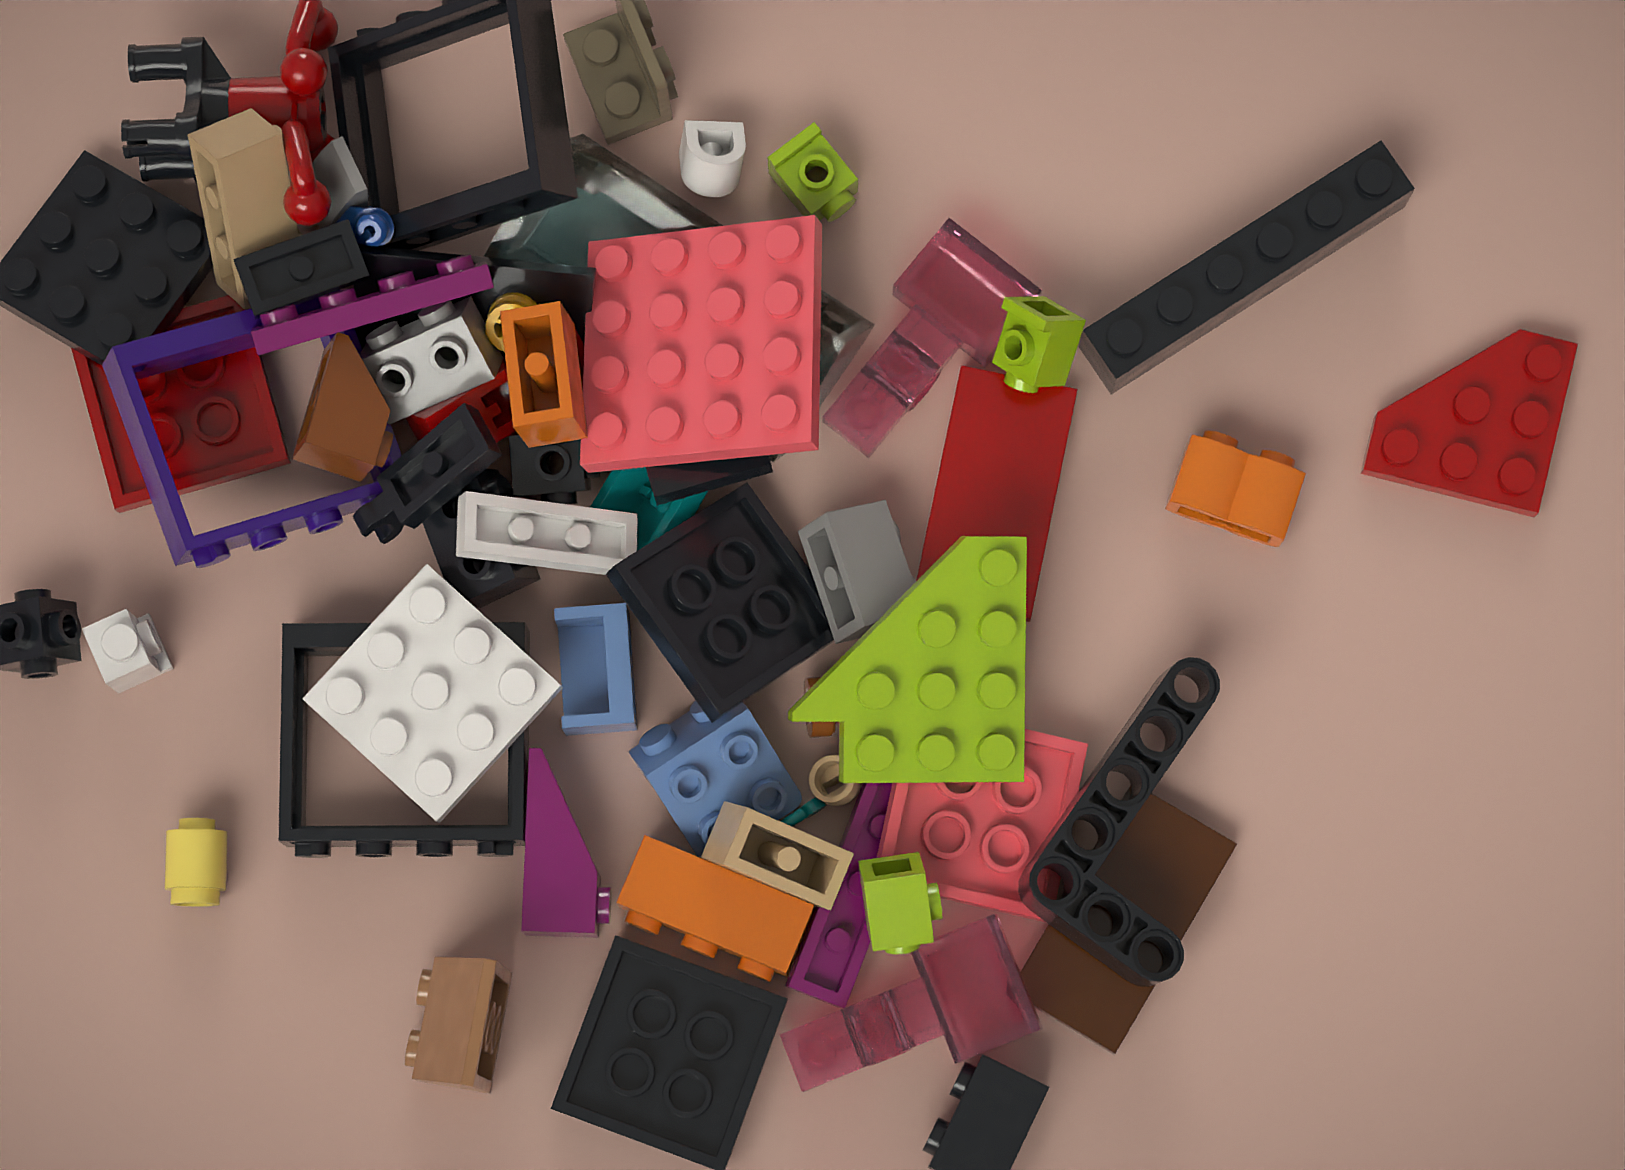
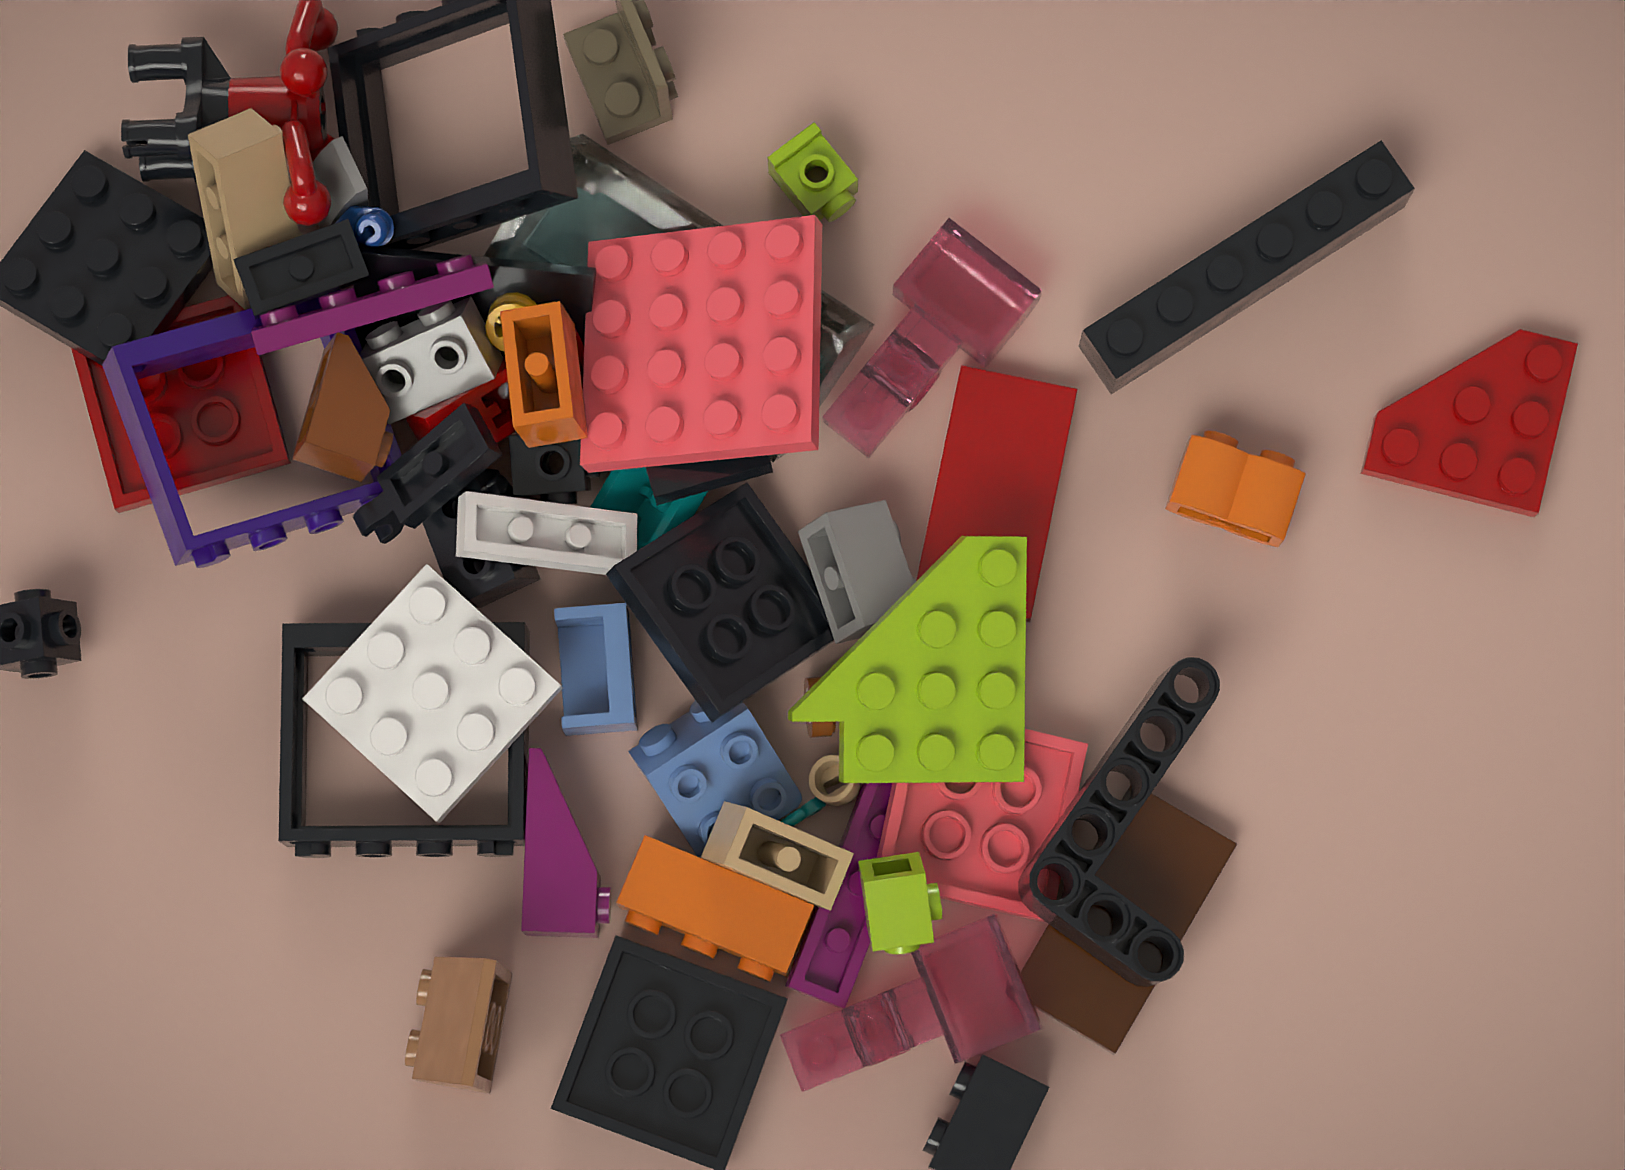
white brick [82,609,174,693] -> none
light yellow brick [165,818,227,907] -> none
white plate [679,120,746,197] -> none
lime brick [992,296,1086,393] -> none

